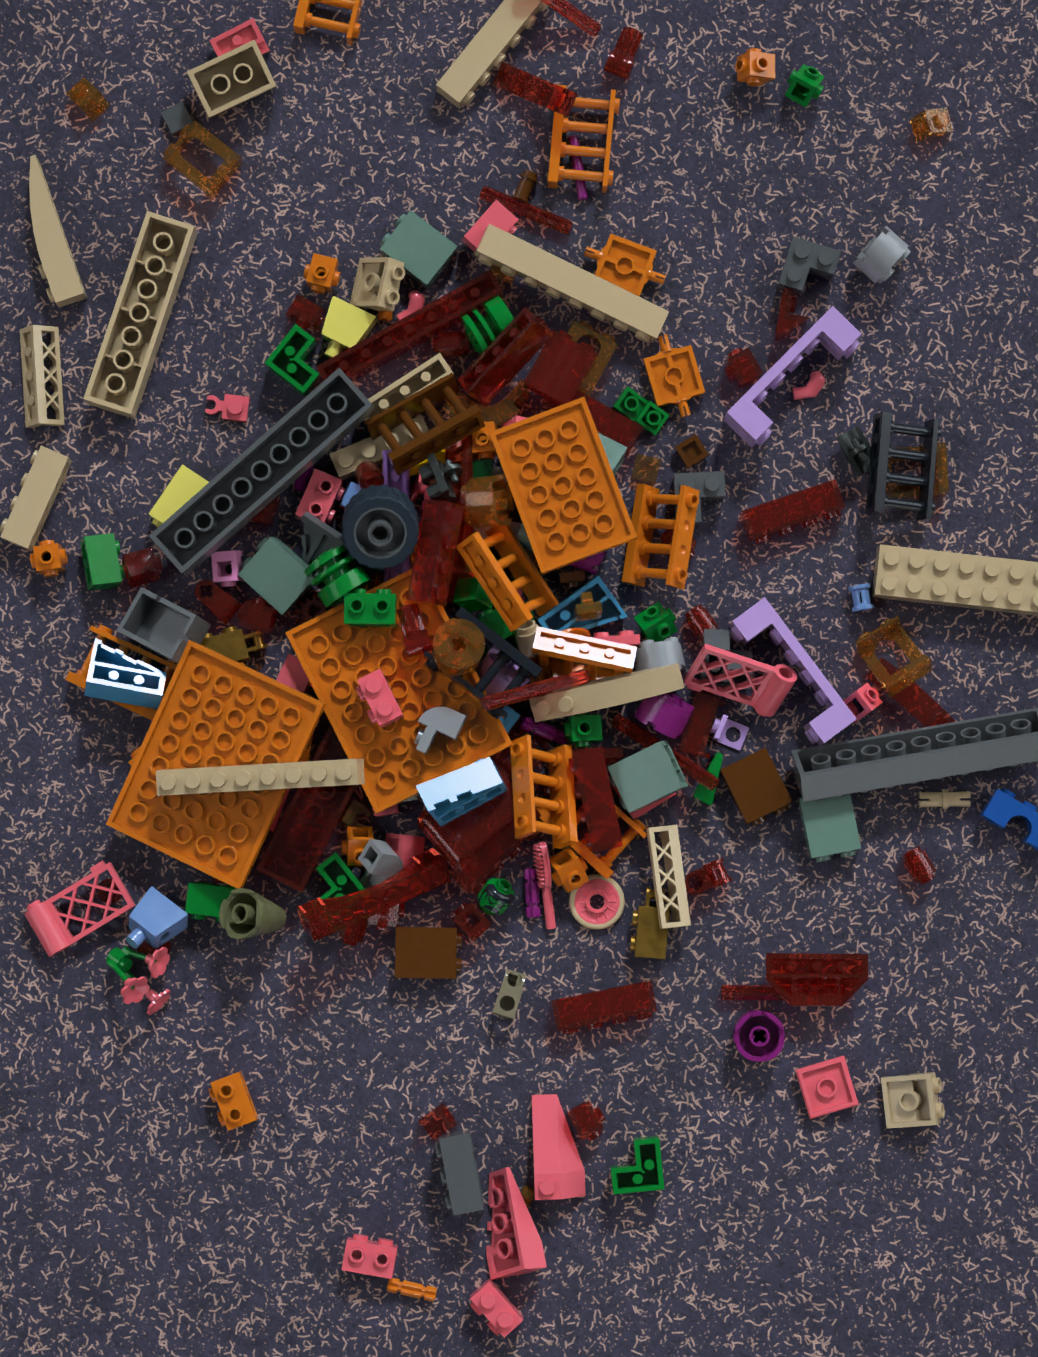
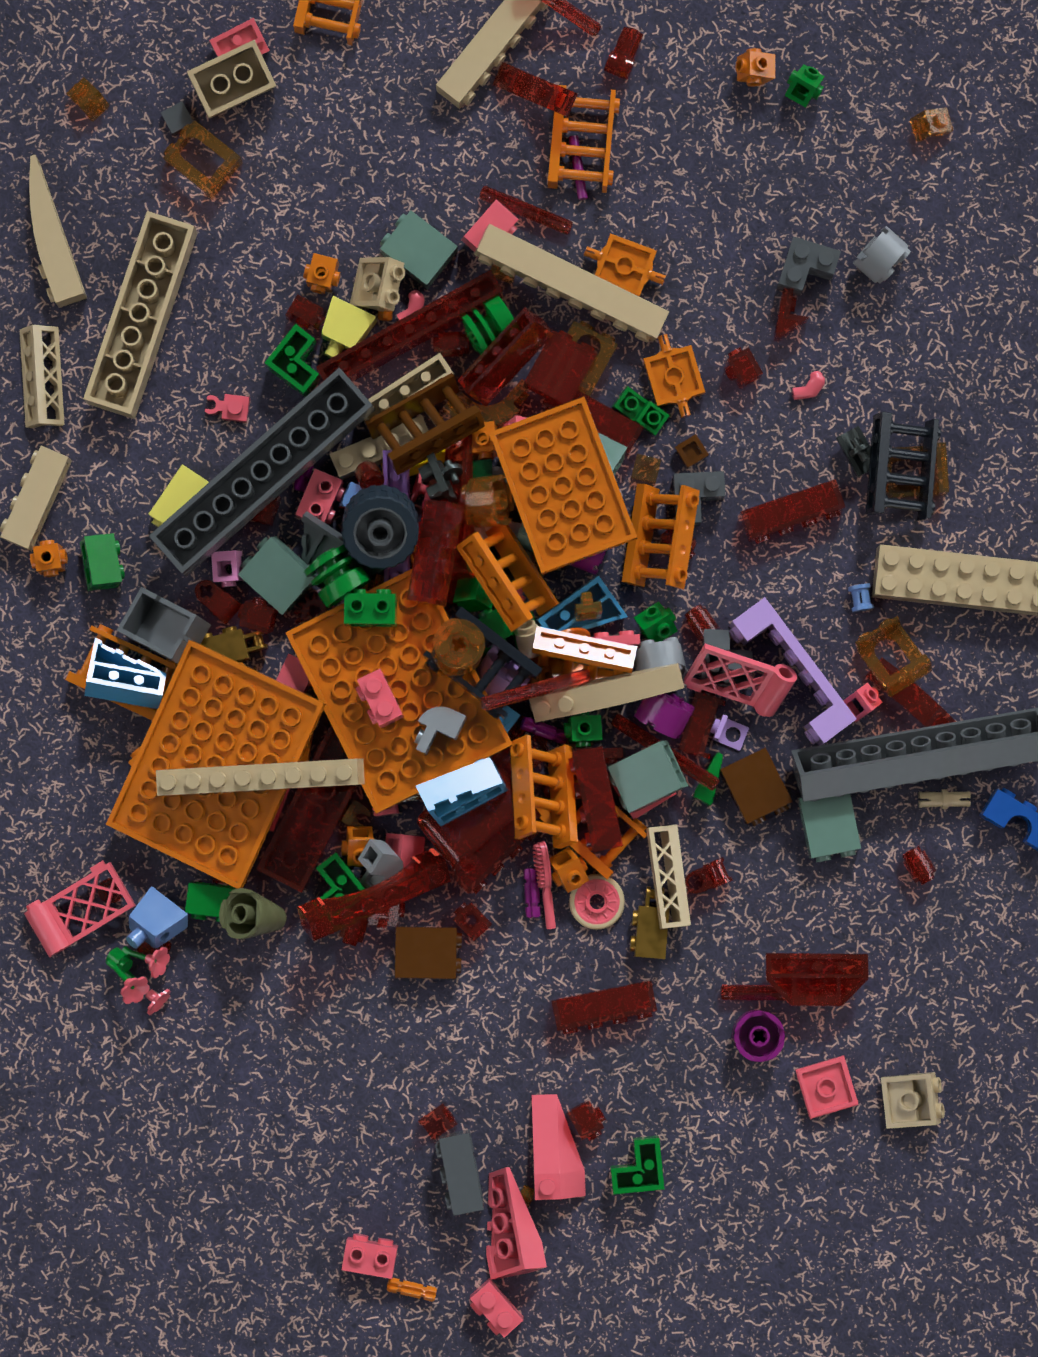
clear red brick [122,547,162,588] -> none
orange brick [208,1071,259,1131] -> none
clear red piece [396,603,433,658] -> none
head [477,878,515,915] -> none
dark tan leg [492,969,526,1020] -> none
reddish brown pin [513,170,538,203] -> none
reddish brown plate [559,570,586,587] -> none
lavender plate [724,306,861,448] -> none

